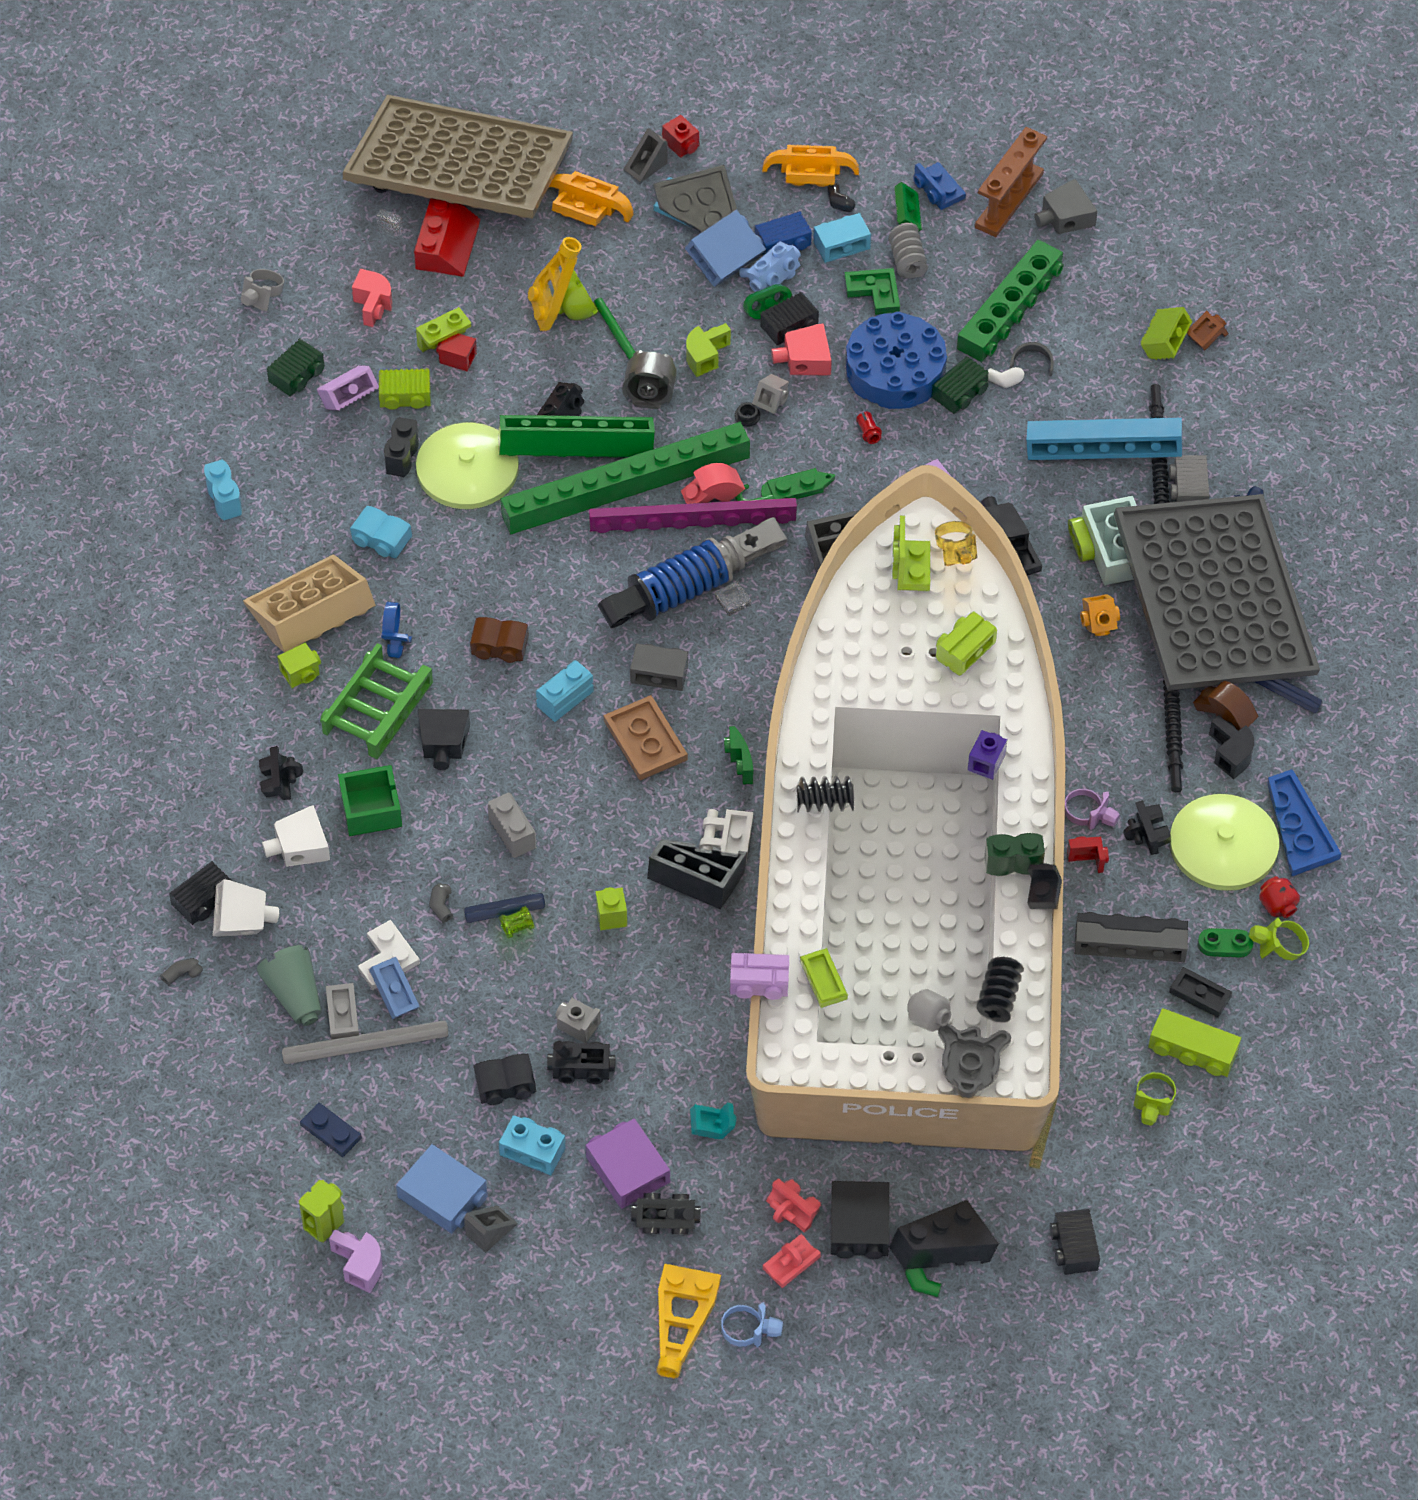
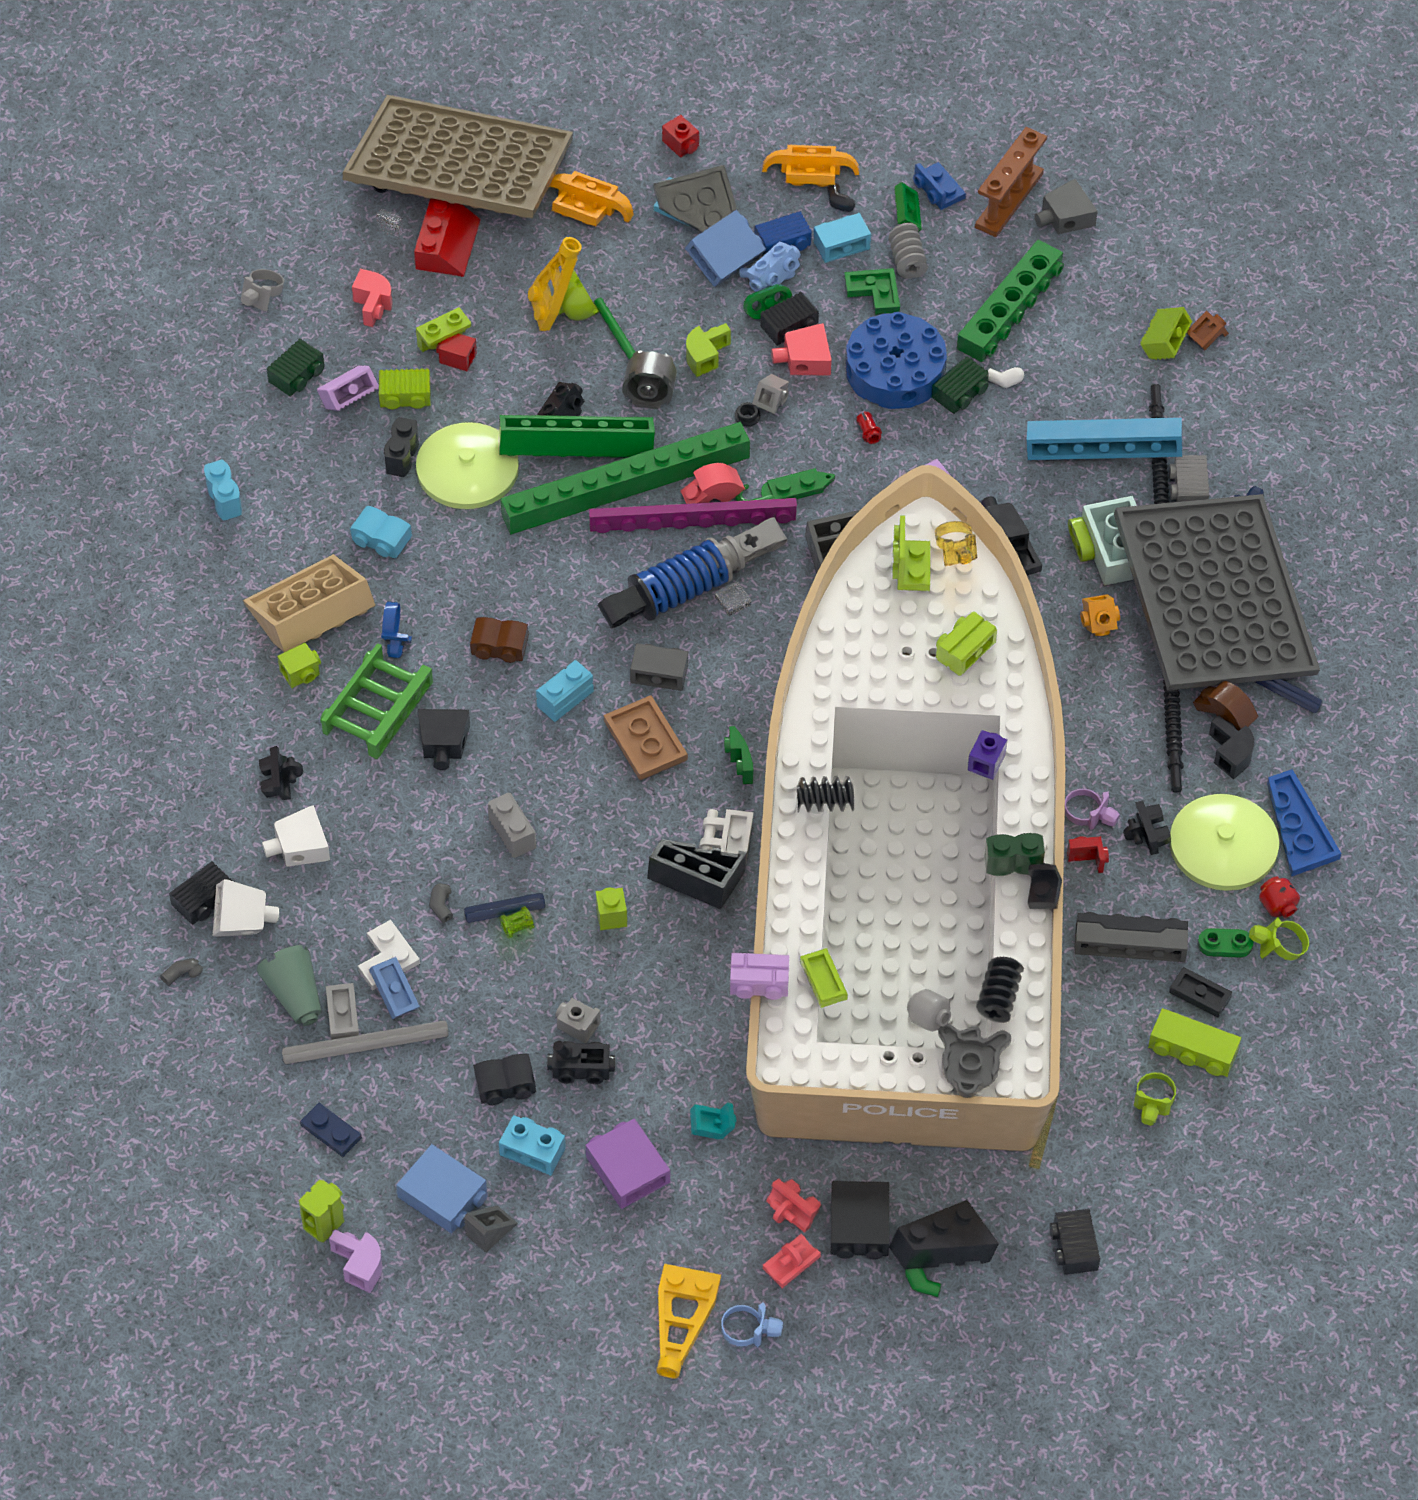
green piece [338,765,402,836] -> none
dark grey slope [624,128,667,183] -> none
black brick [631,1193,701,1235] -> none
dark grey helmet [1010,342,1054,376] -> none

